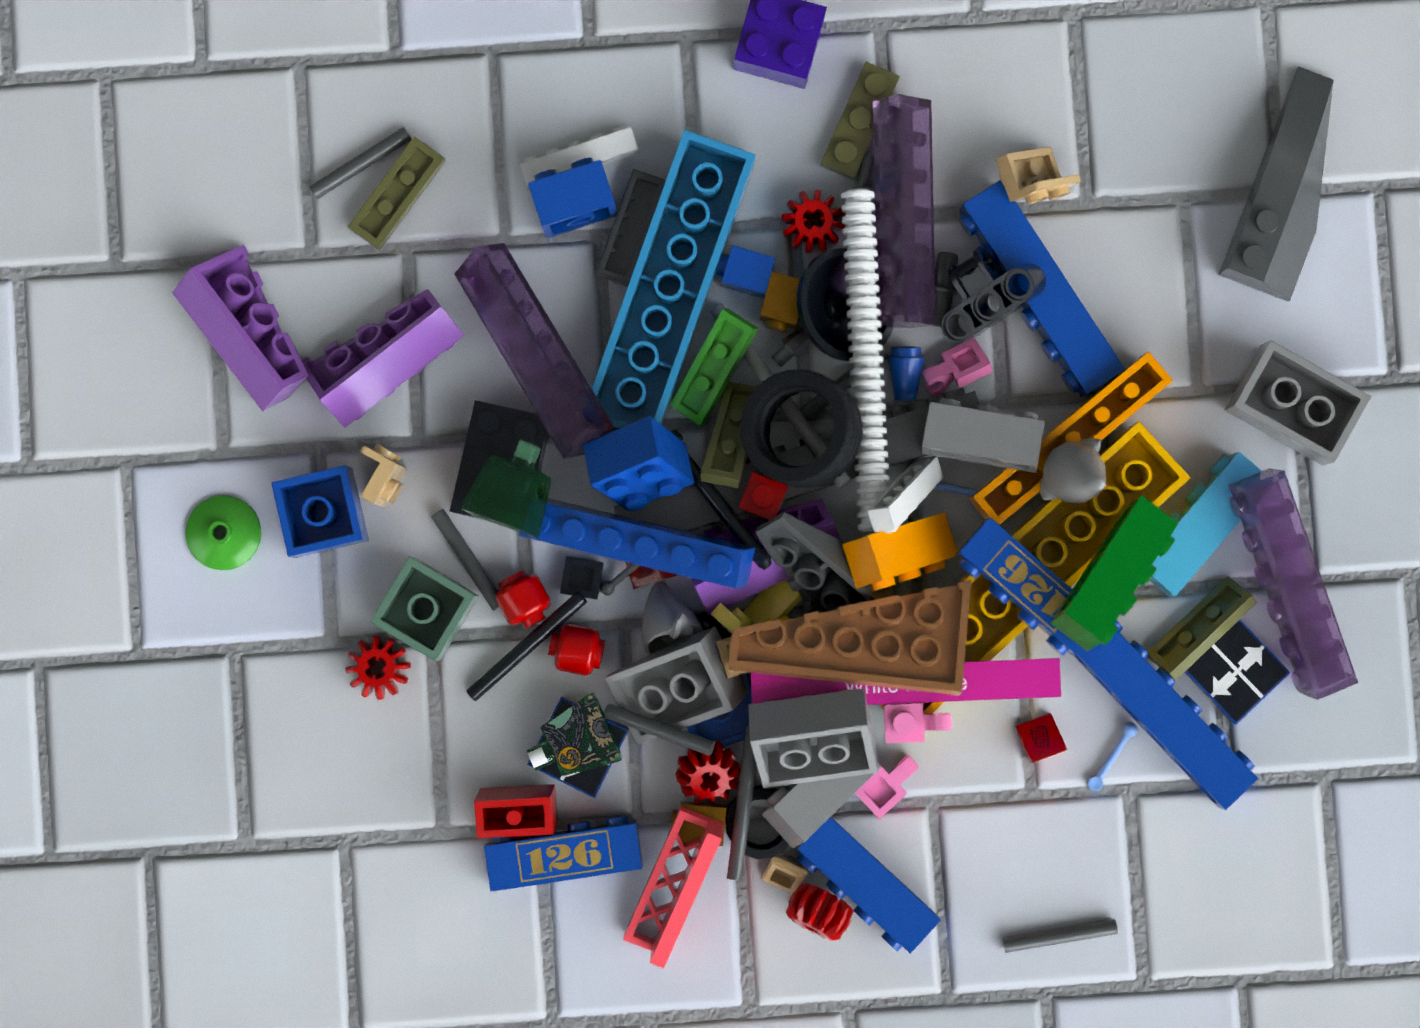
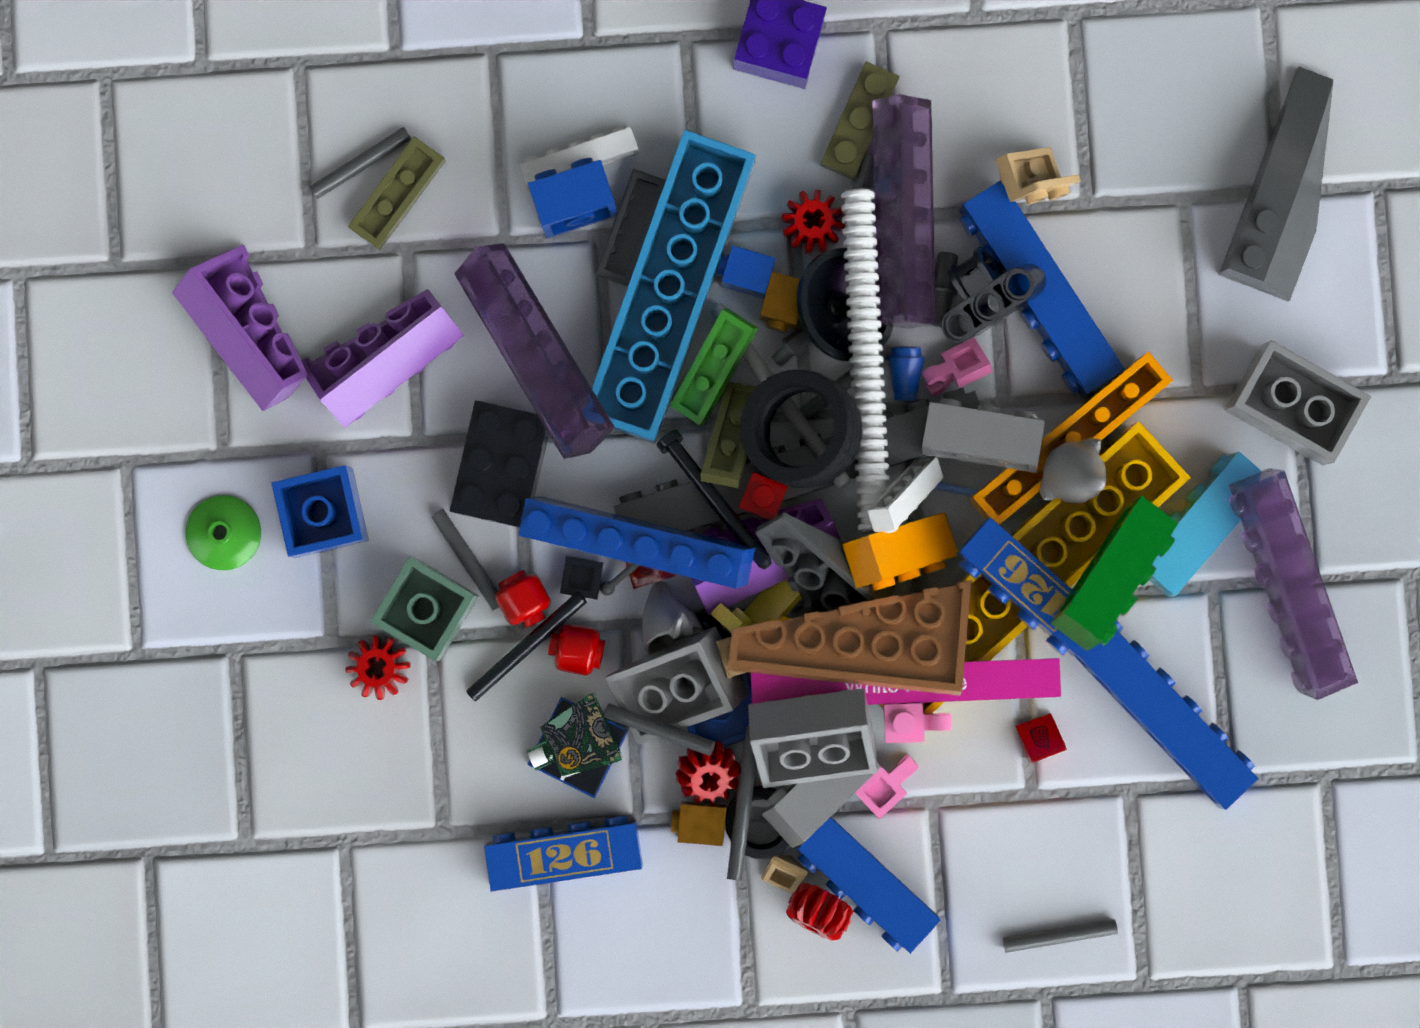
tan bracket [360,443,407,508] -> none
clear green torso [460,440,551,539] -> none
red brick [474,784,558,838] -> none
blue brick [583,416,694,511] -> none
coral fence [623,806,723,968] -> none
light blue hinge [1087,722,1137,791] -> none
olive plate [1147,576,1257,681] -> none
black tile [1184,620,1291,725] -> none

